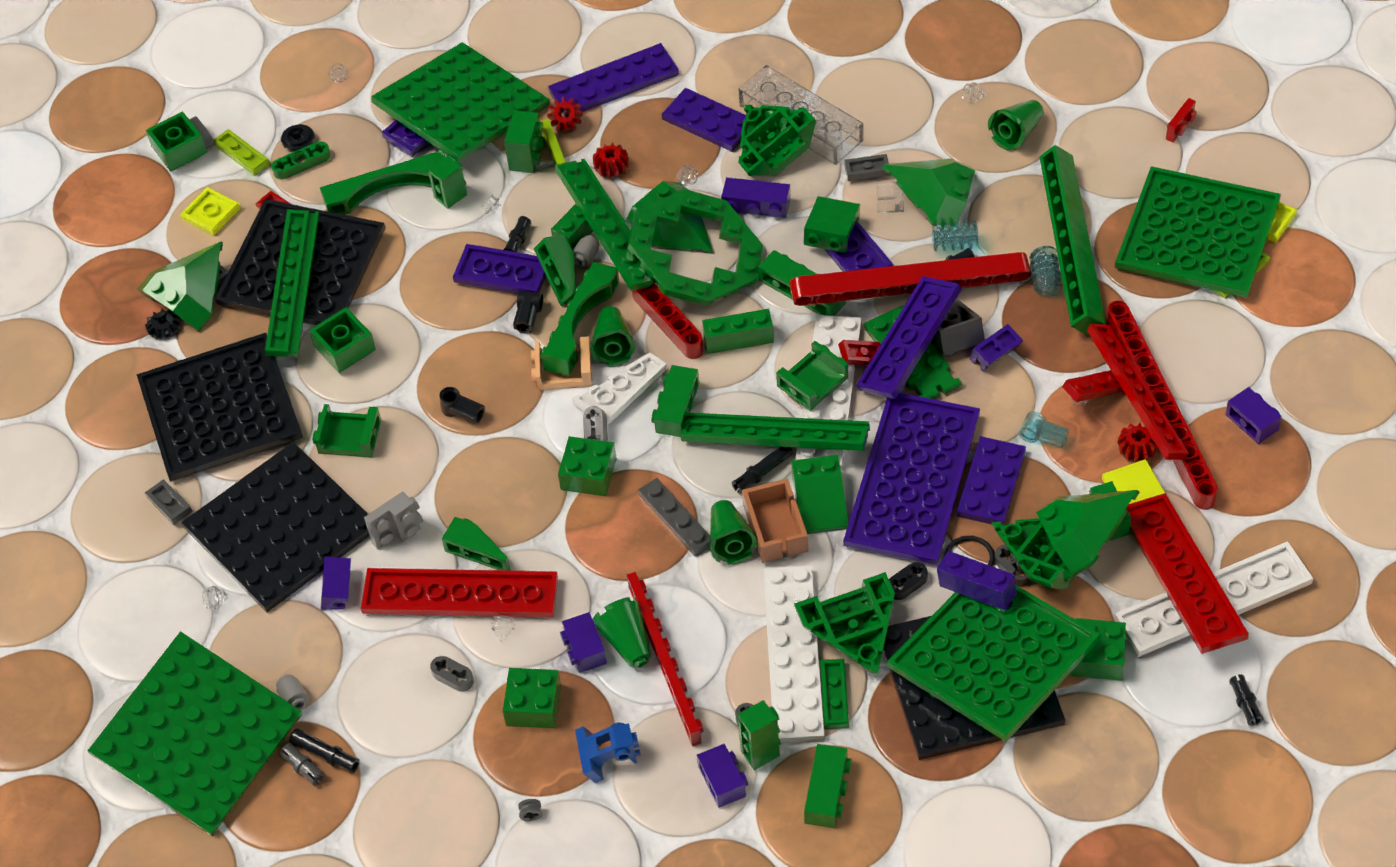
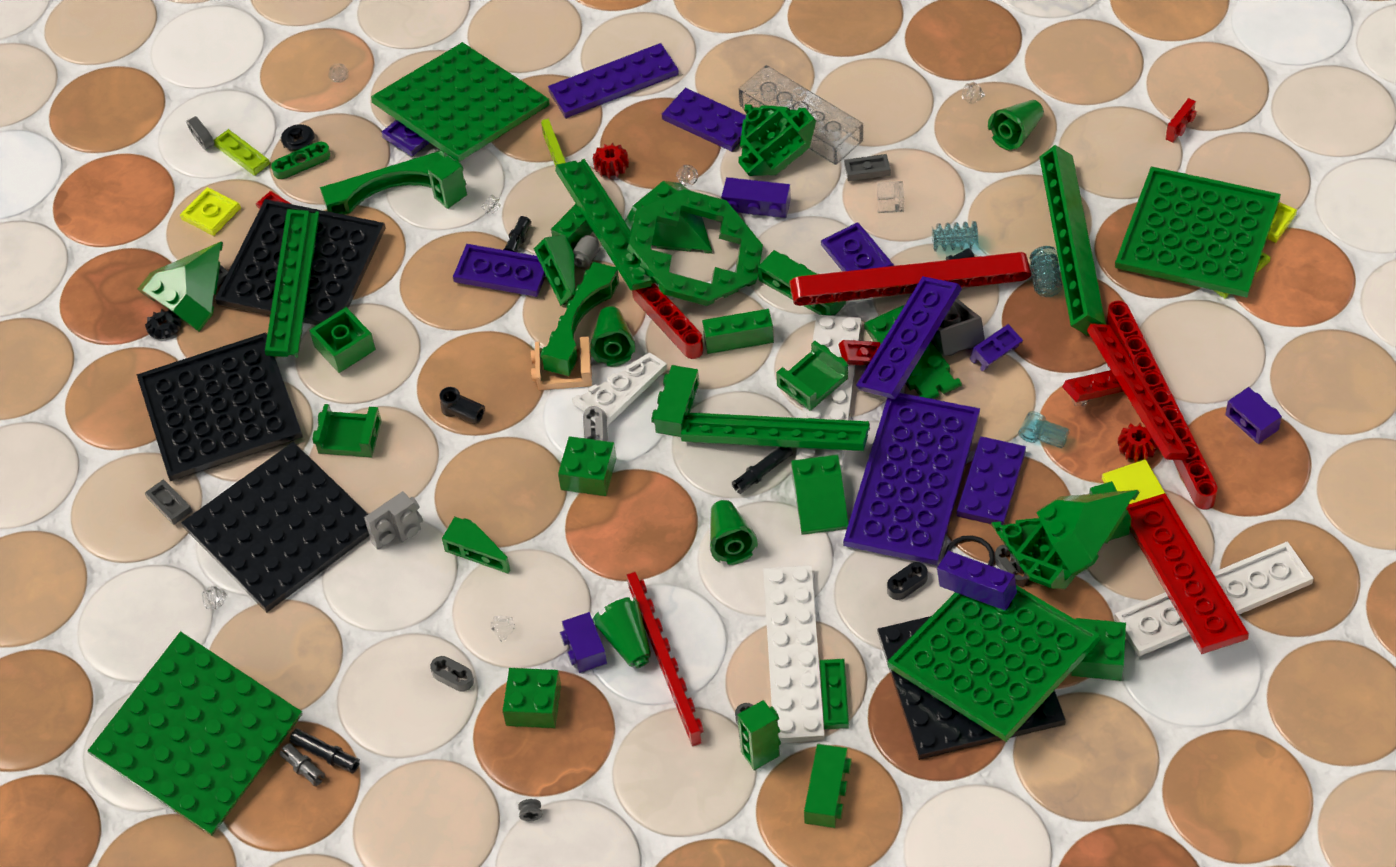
green brick [146,111,207,172] -> none
light grey brick [276,675,309,710] -> none
dark purple hinge [321,557,351,610] -> none
red plate [361,568,558,618] -> none
green brick [504,110,546,173] -> none
black piece [513,290,543,334] -> none
red gear [547,97,583,133] -> none
blue tile [575,722,641,783] -> none
dark grey plate [638,478,710,557] -> none
dark purple brick [697,743,748,808] -> none
nougat piece [742,478,808,563] -> none
green wedge [794,572,895,676] -> none
green panel [803,196,860,253] -> none
green wedge [882,158,975,234] -> none
black pin [1229,674,1264,726] -> none

